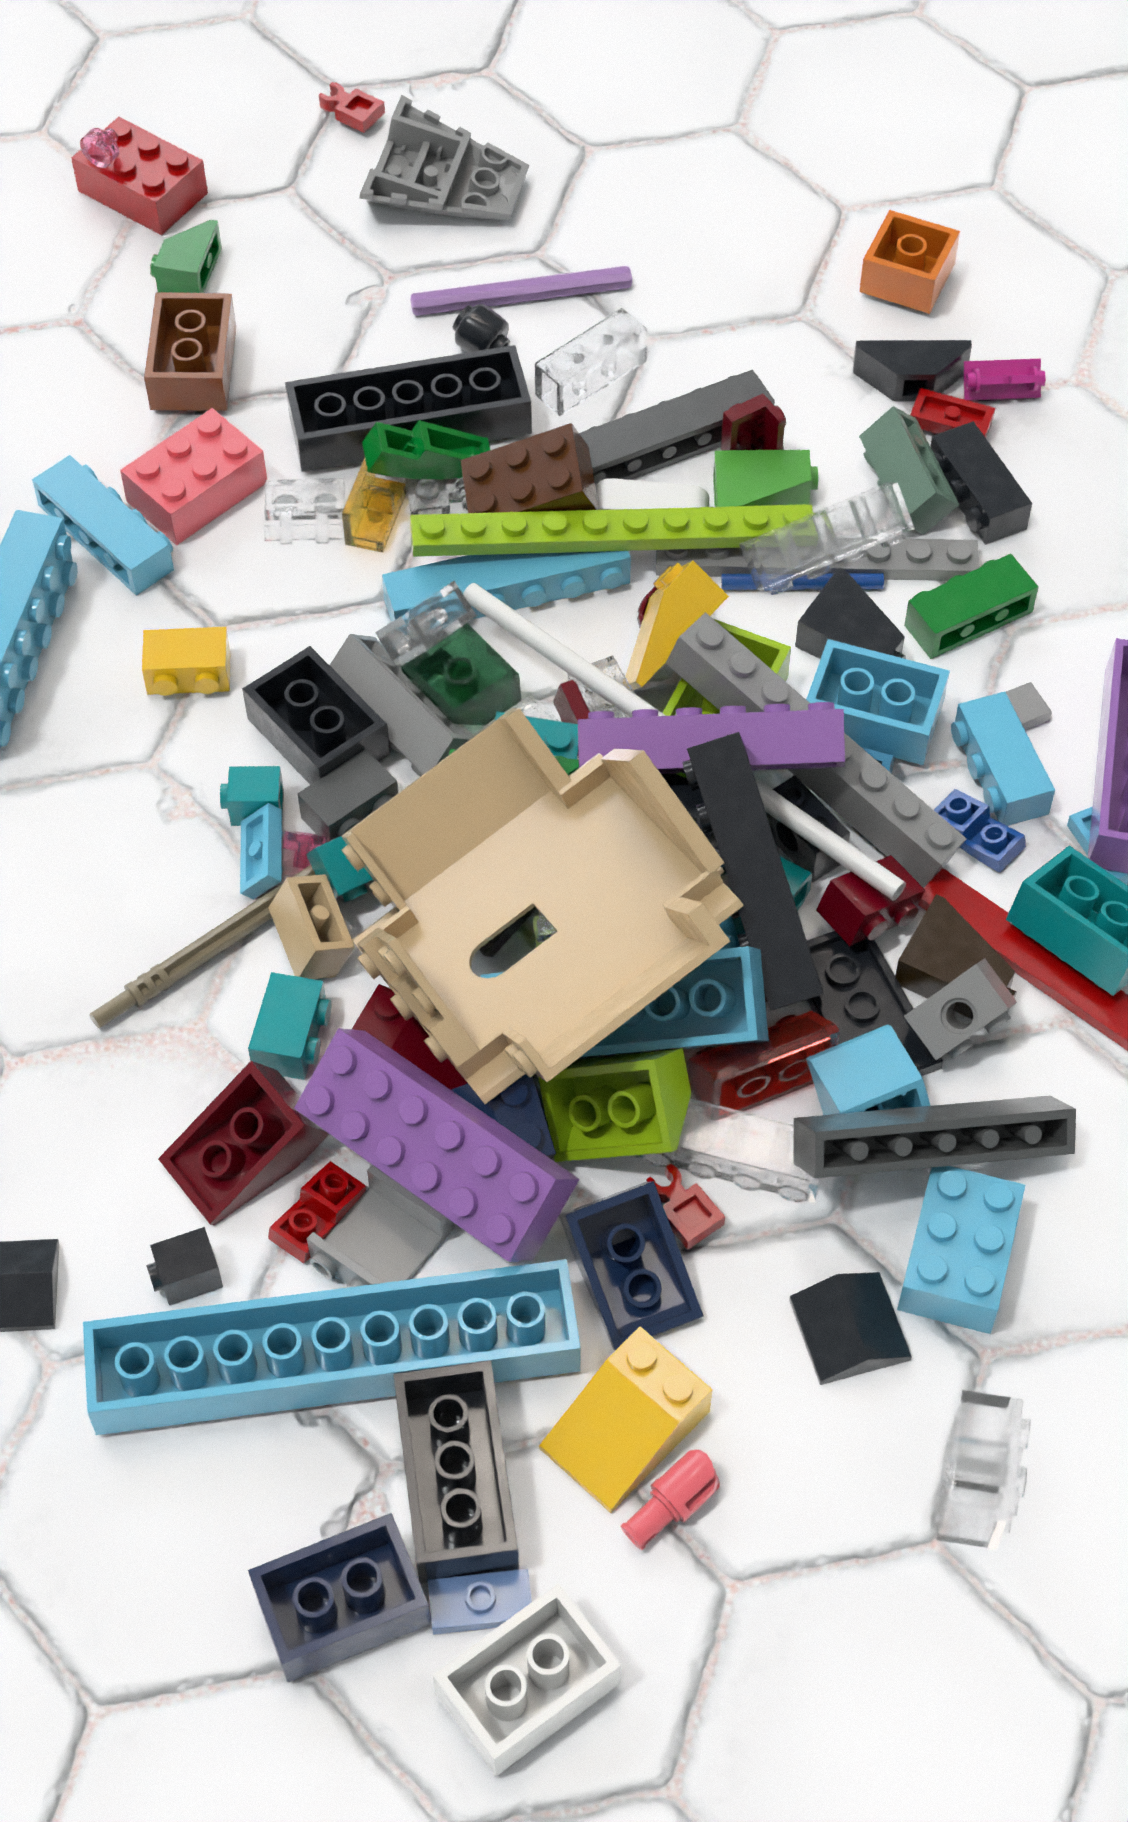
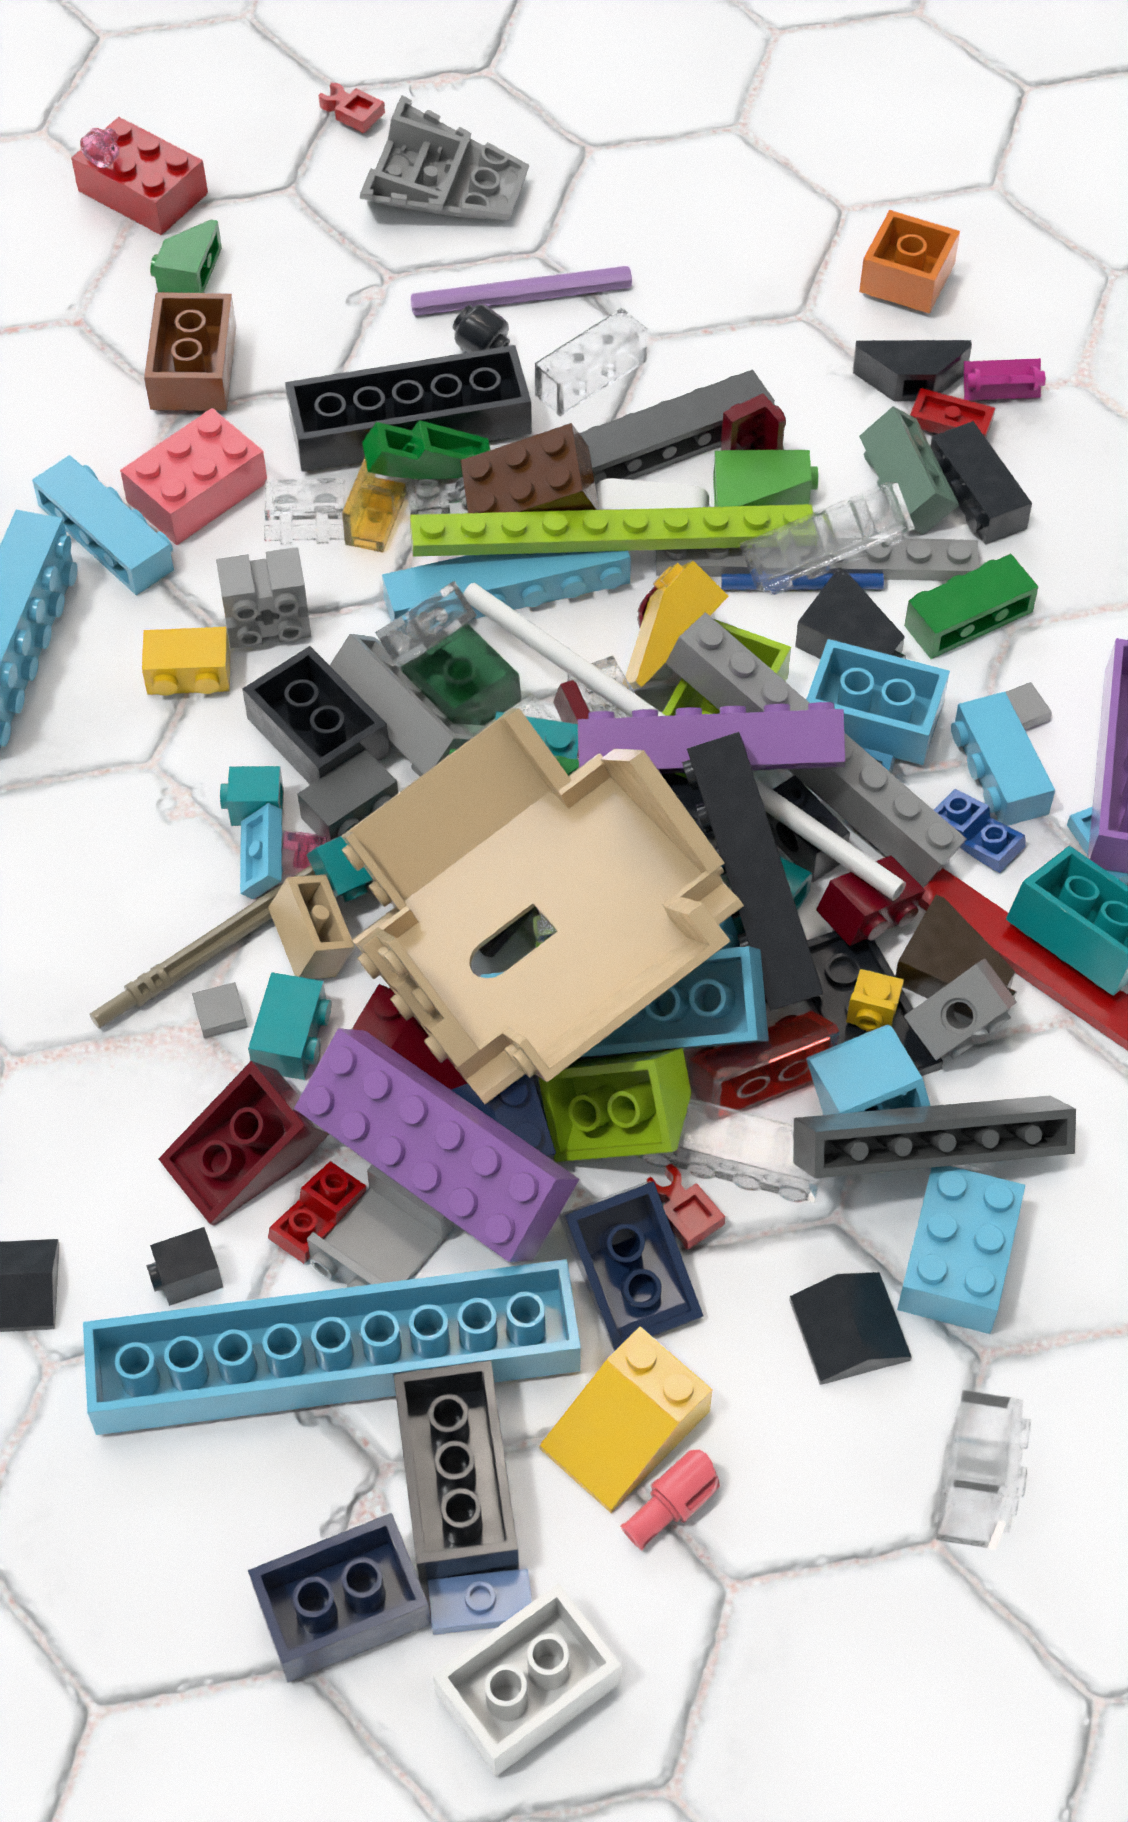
none -> light grey tile [192,982,247,1038]
none -> light grey brick [216,547,312,649]
none -> yellow bracket [846,969,904,1031]

